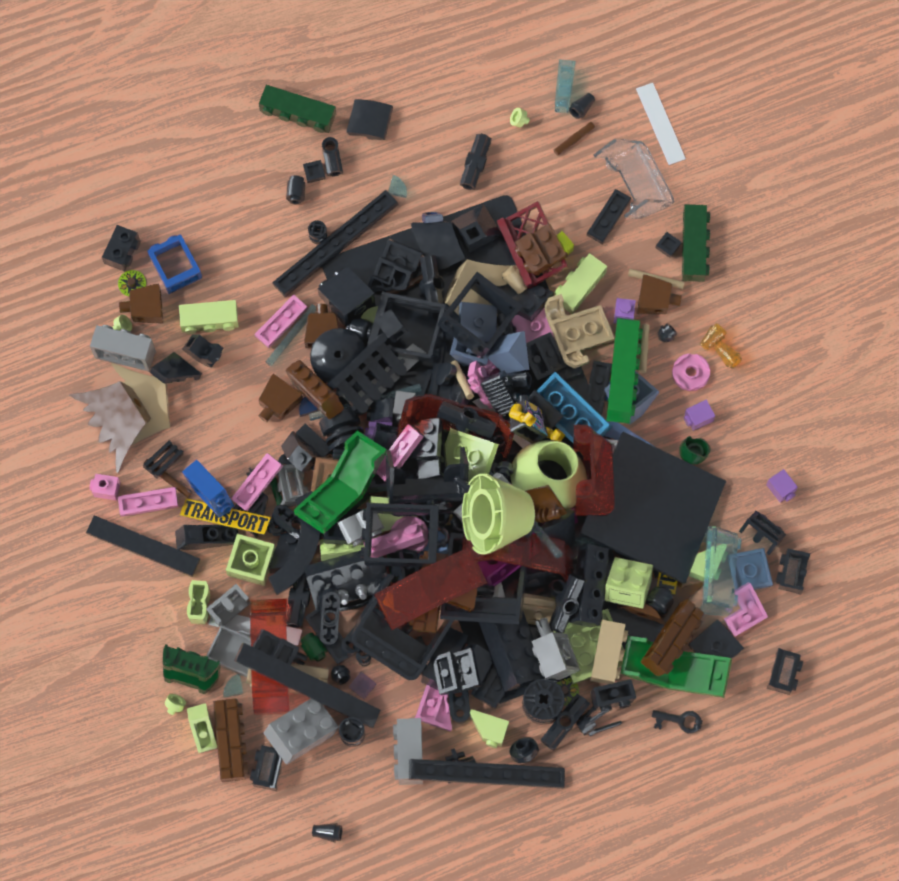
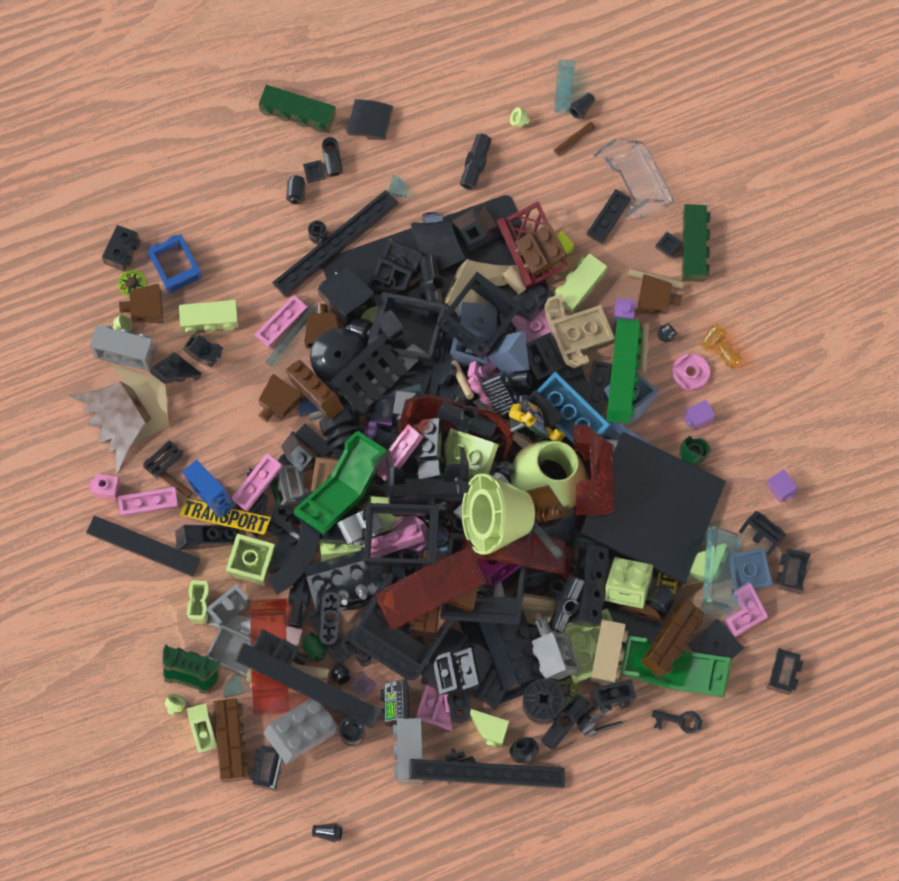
white sticker [636,83,686,165] -> none
none -> slope [380,679,409,726]

